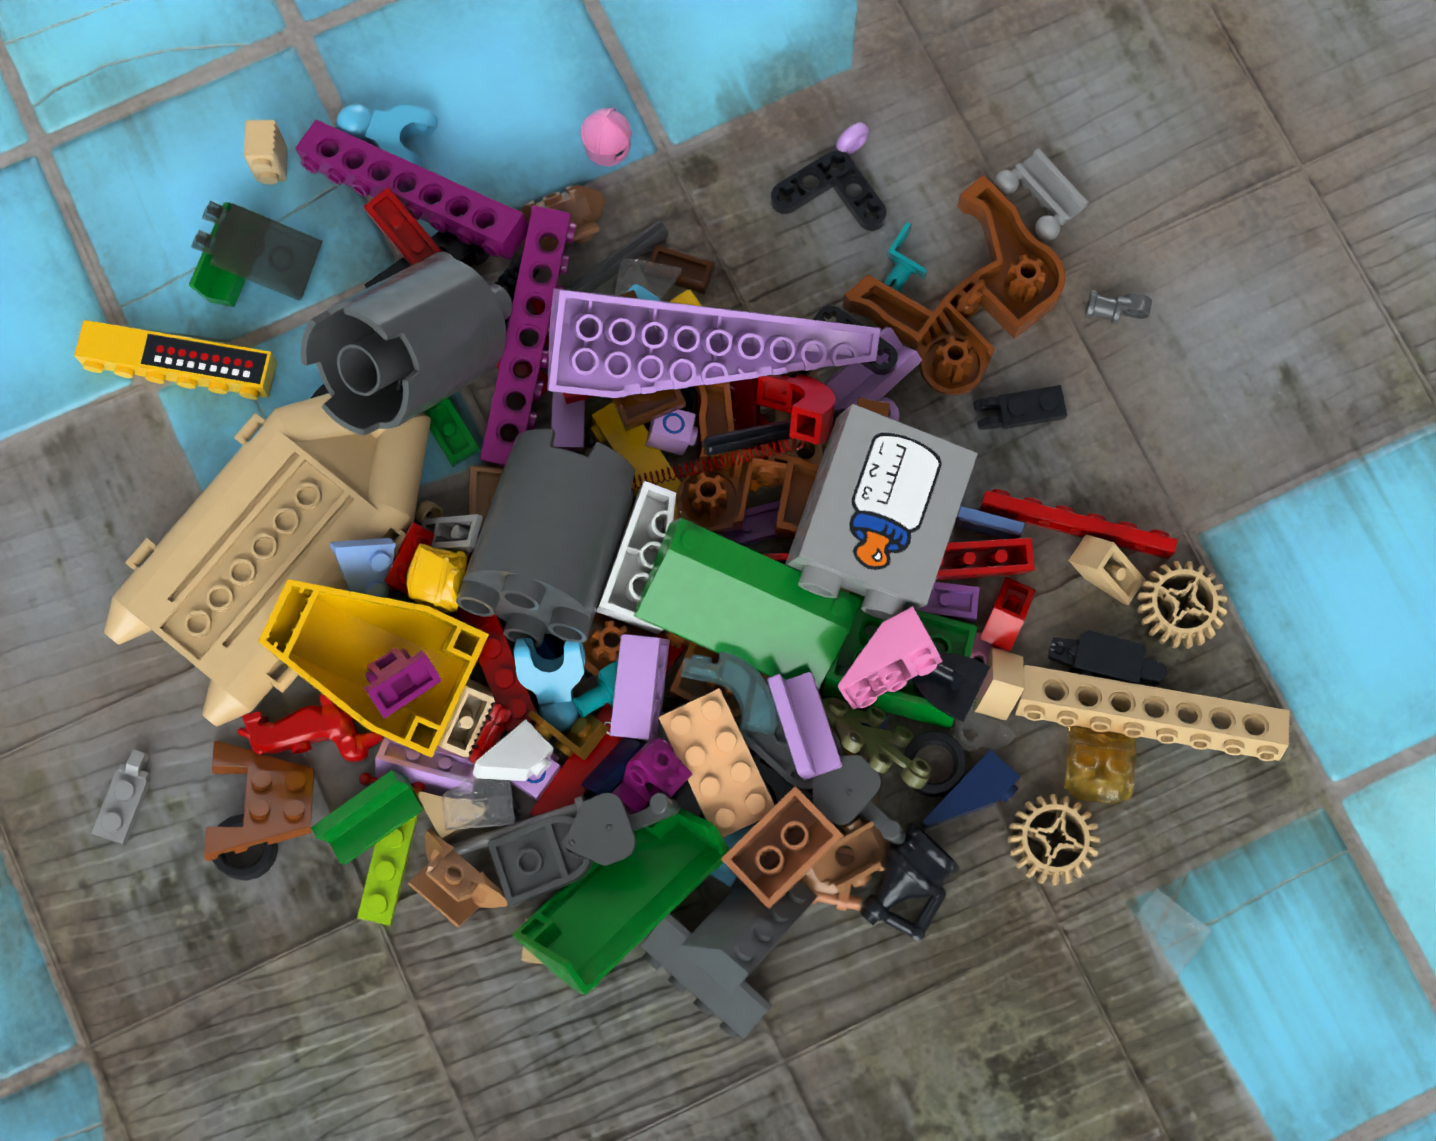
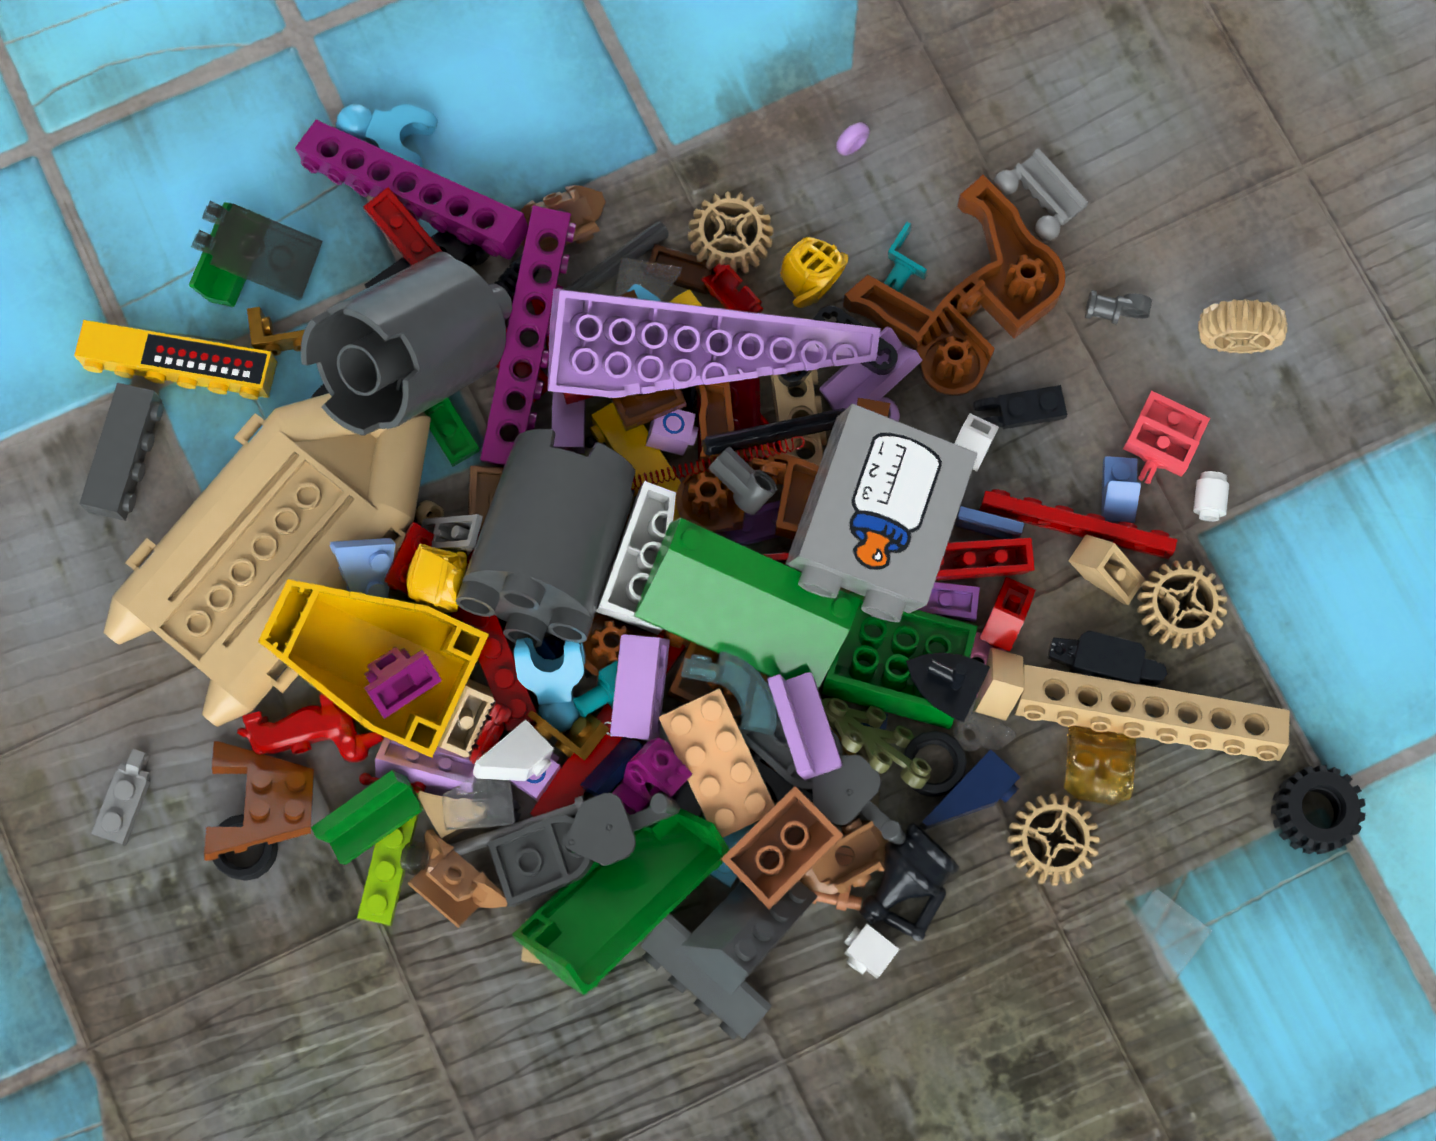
tan brick [244,120,288,185] -> none
bright pink helmet [581,107,631,166] -> none
red arch [756,374,835,445] -> none
black beam [771,150,886,231] -> none
bright pink slope [838,606,942,709] -> none
none -> dark grey brick [79,383,164,521]
none -> pearl gold bracket [247,307,305,356]
none -> clear smoke plate [400,841,429,876]
none -> tan gear [688,191,773,274]
none -> red hinge [701,263,763,313]
none -> dark grey piece [708,446,777,515]
none -> yellow piece [780,237,848,308]
none -> white brick [844,924,900,979]
none -> white brick [954,413,999,471]
none -> medium blue slope [1101,456,1141,524]
none -> coral plate [1123,391,1210,484]
none -> white brick [1193,471,1230,522]
none -> tan gear [1198,299,1287,354]
none -> black tyre [1271,765,1366,854]

